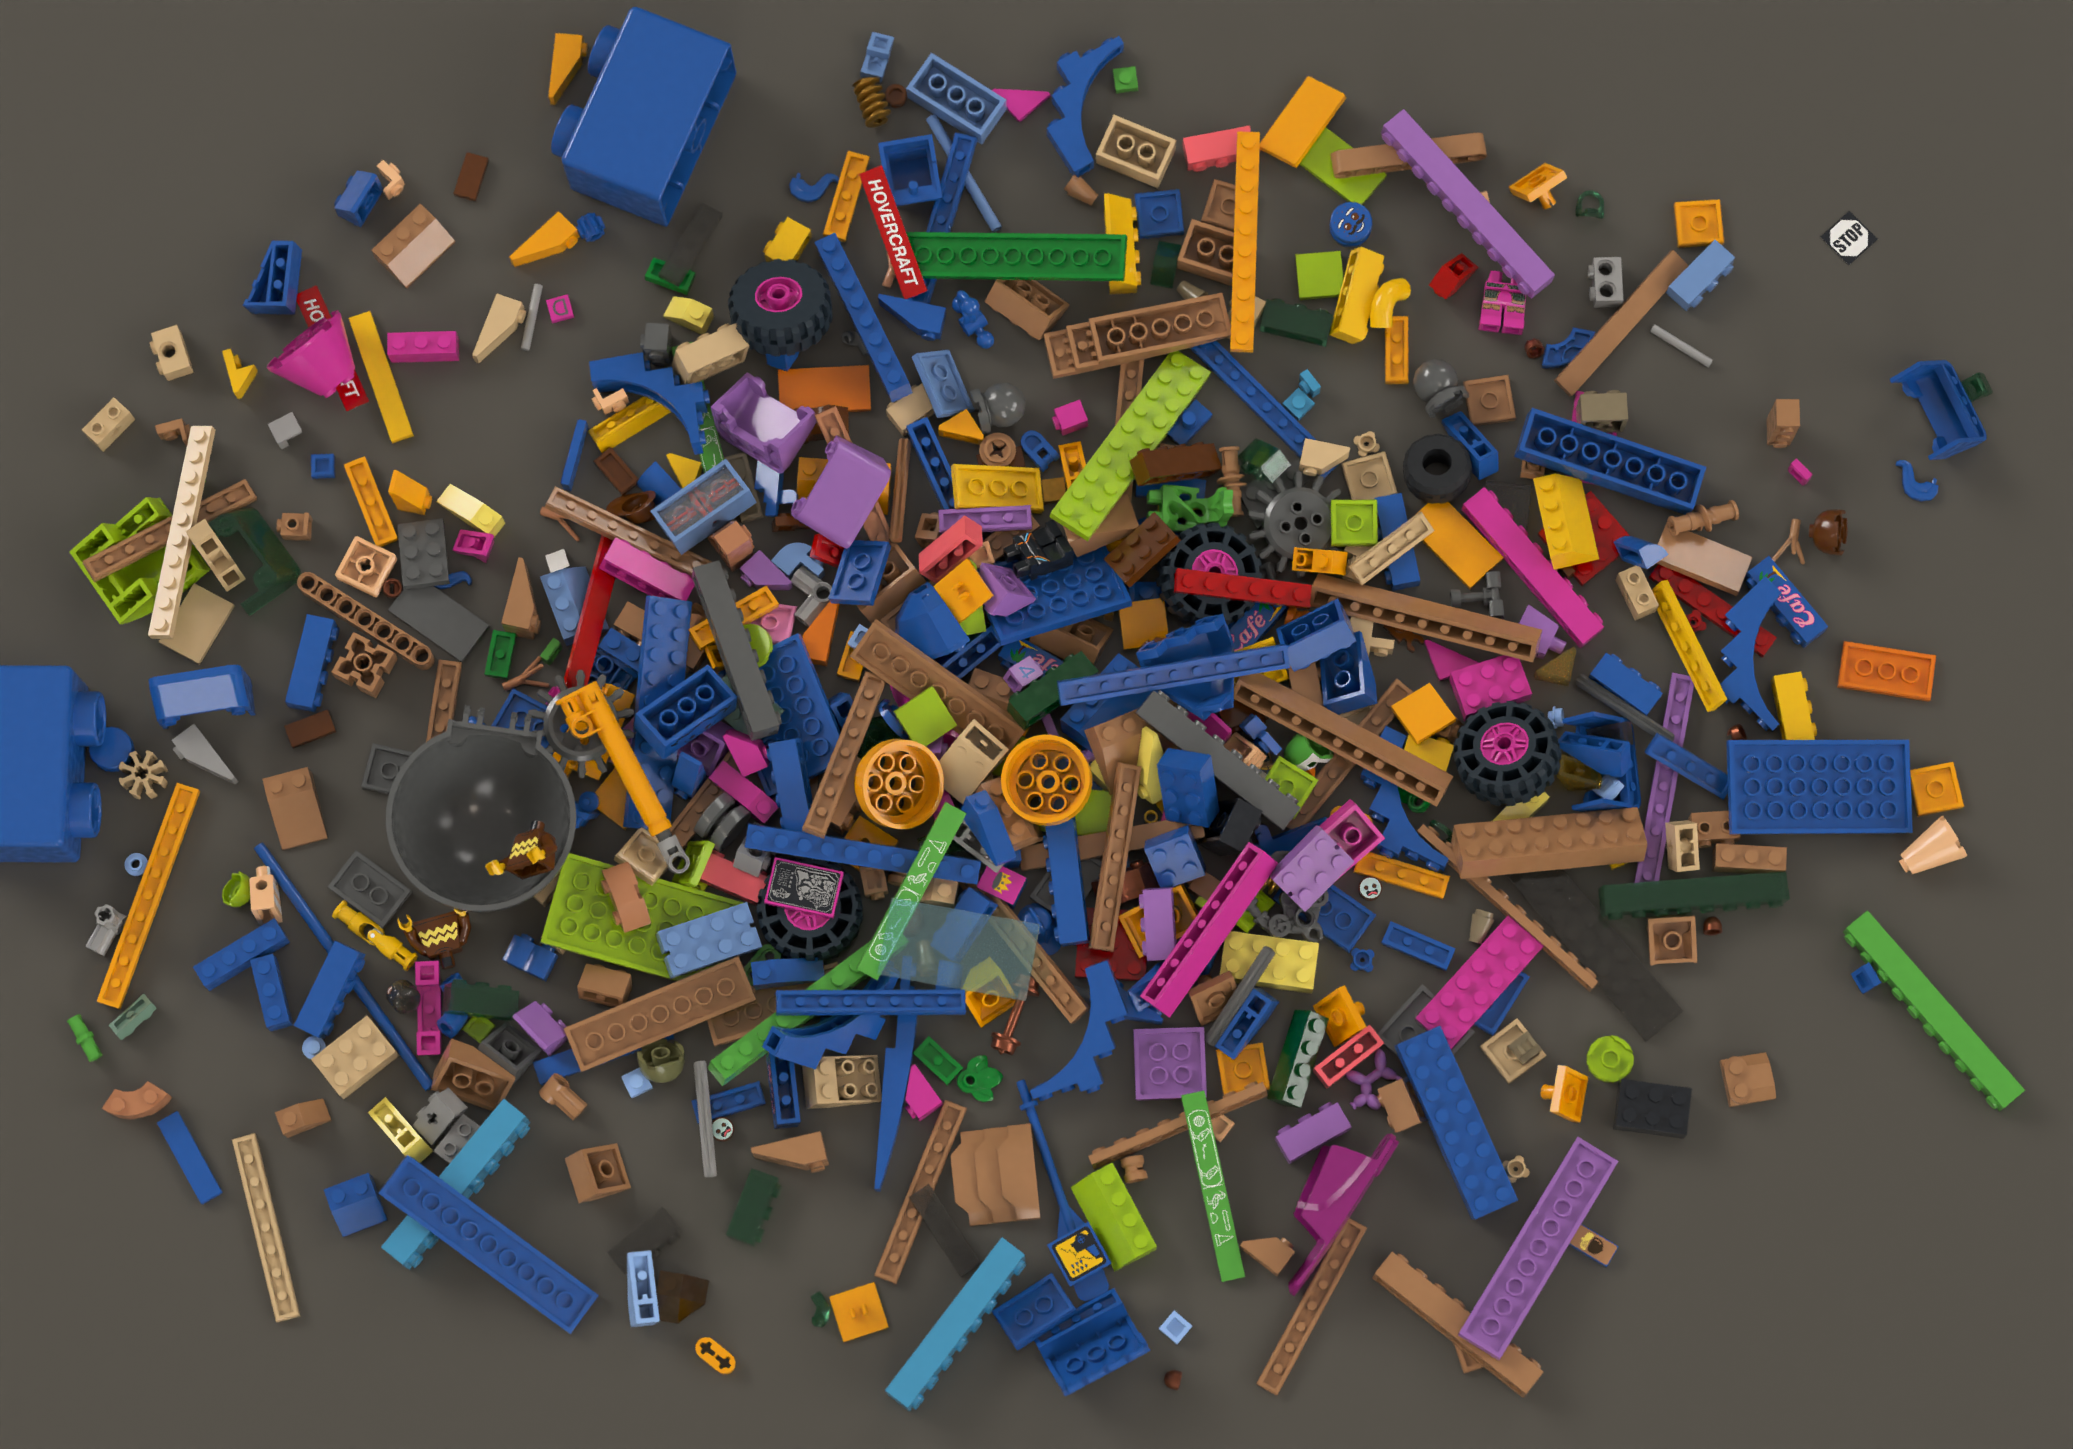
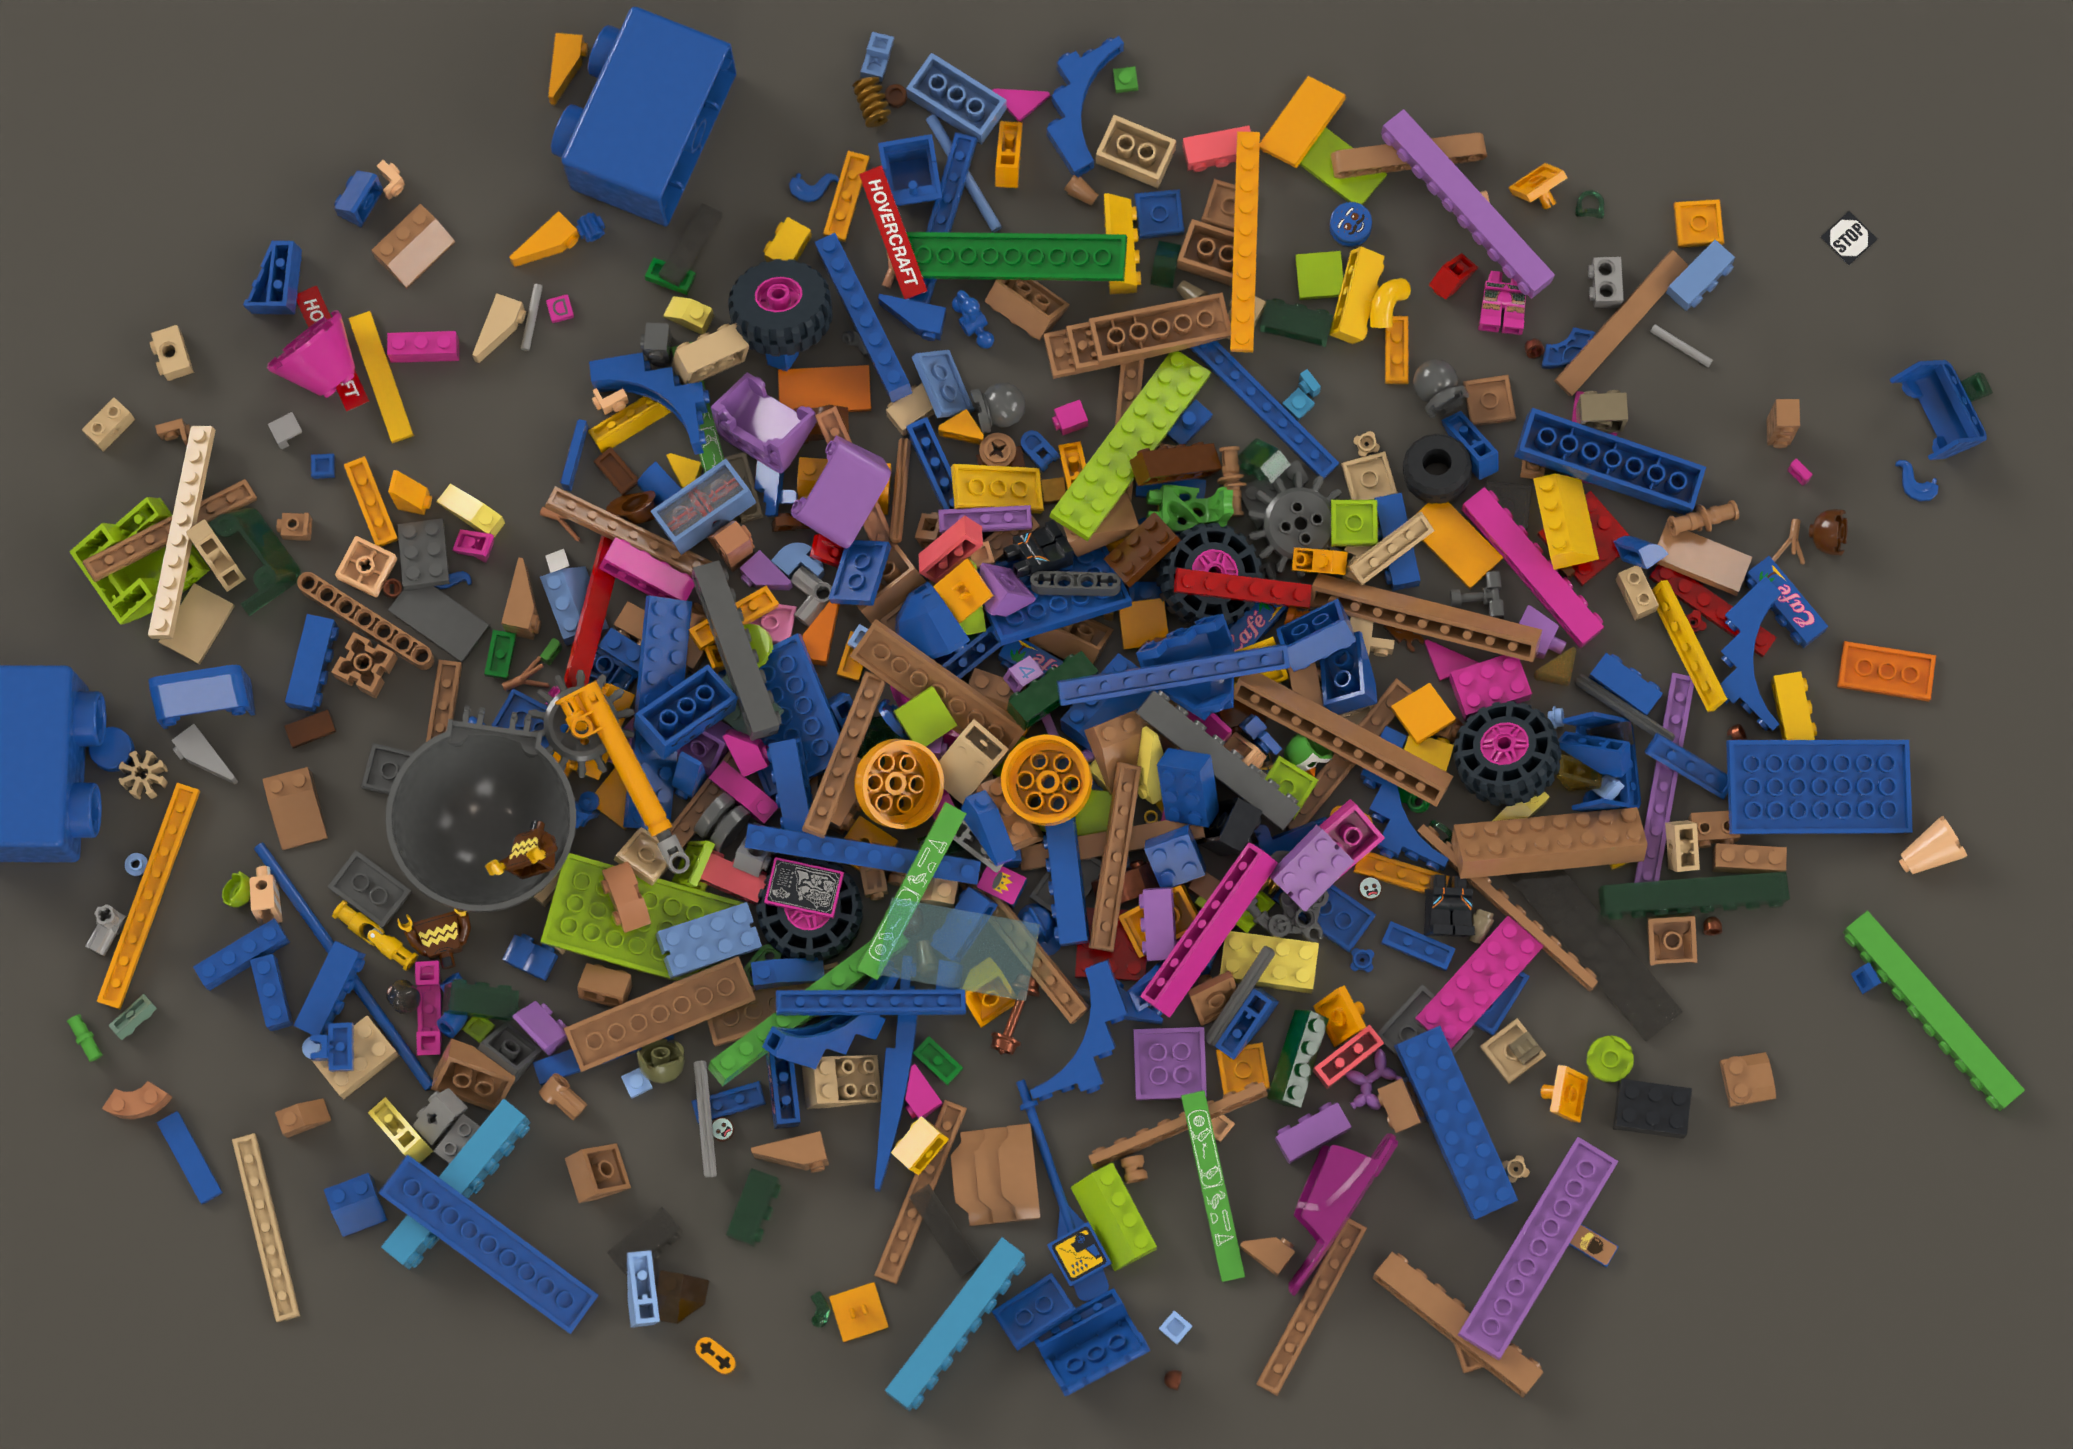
yellow slope [222,348,258,399] -> none
reddish brown tile [454,152,489,201] -> none
green plate [957,1055,1003,1102] -> none
tan slope [1299,438,1350,476] -> none
light orange tile [1910,762,1964,817] -> none
none -> blue plate [310,1022,354,1072]
none -> yellow brick [891,1116,949,1175]
none -> light orange slope [995,121,1022,188]
none -> dark grey beam [1030,571,1121,596]
none -> black hips [1424,875,1475,937]

